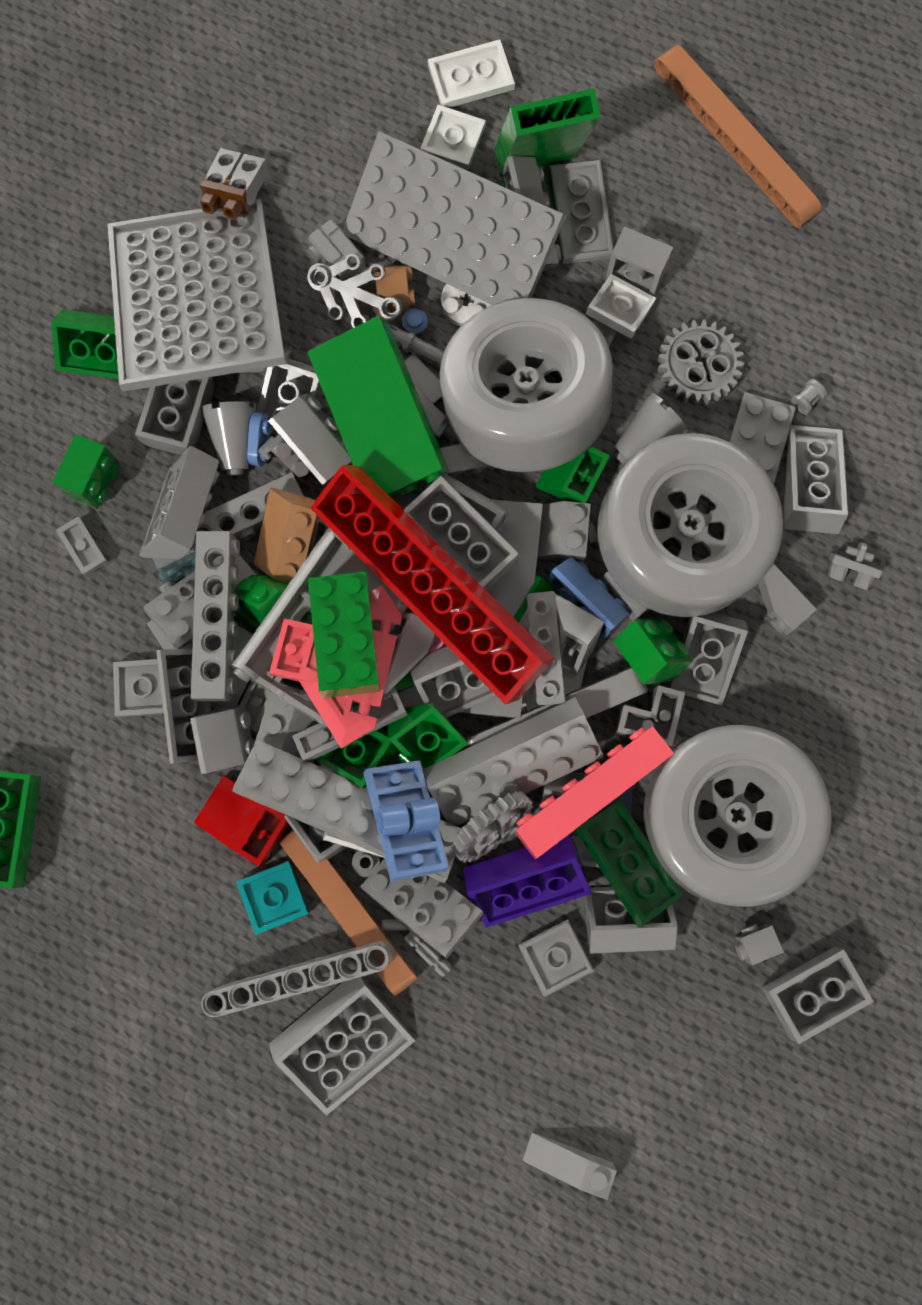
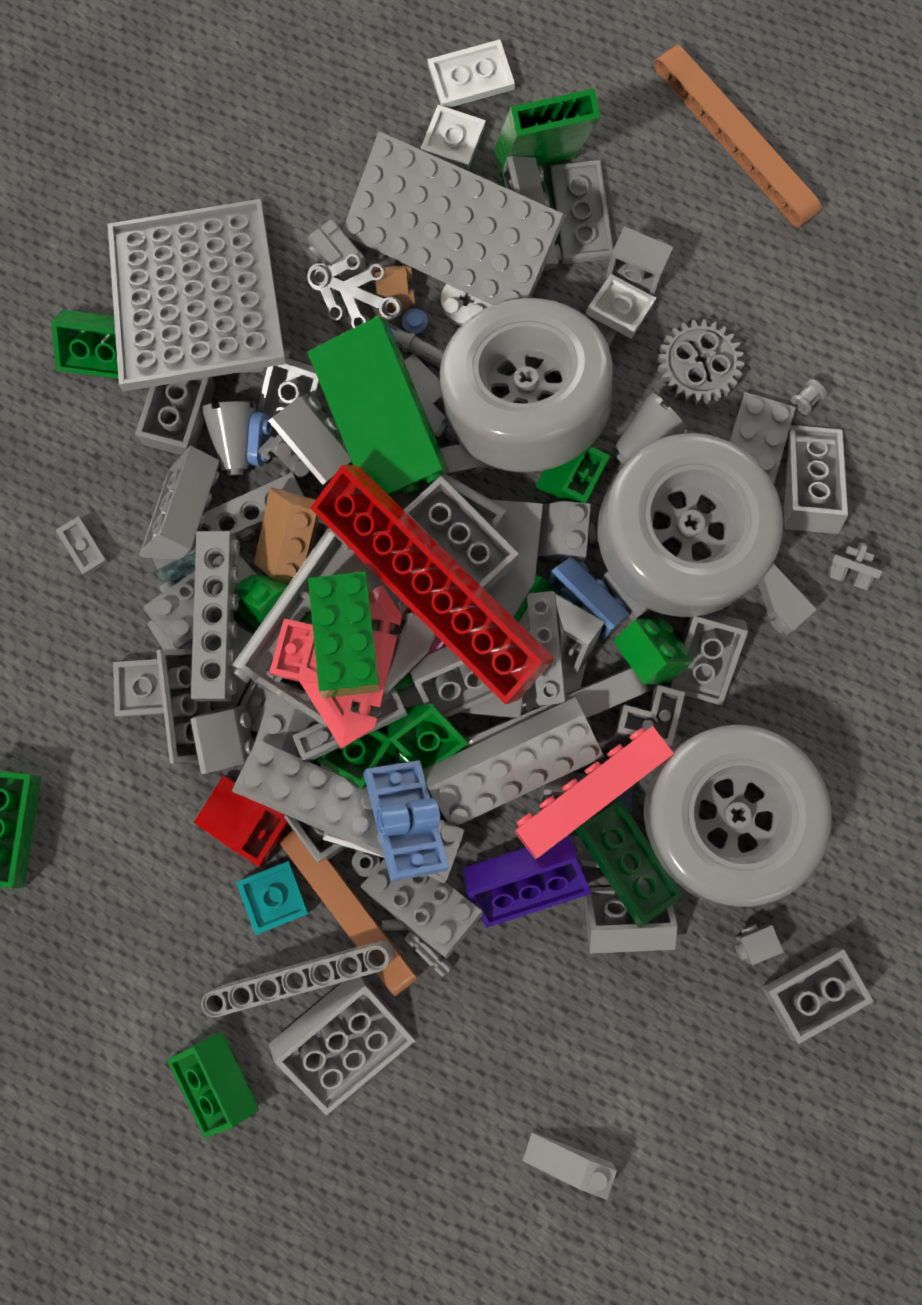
green brick [52,434,120,509] -> none
hips [200,148,270,220] -> none
light grey gear [452,791,533,863] -> none
light grey plate [518,919,594,997] -> none
none -> green slope [167,1031,259,1139]

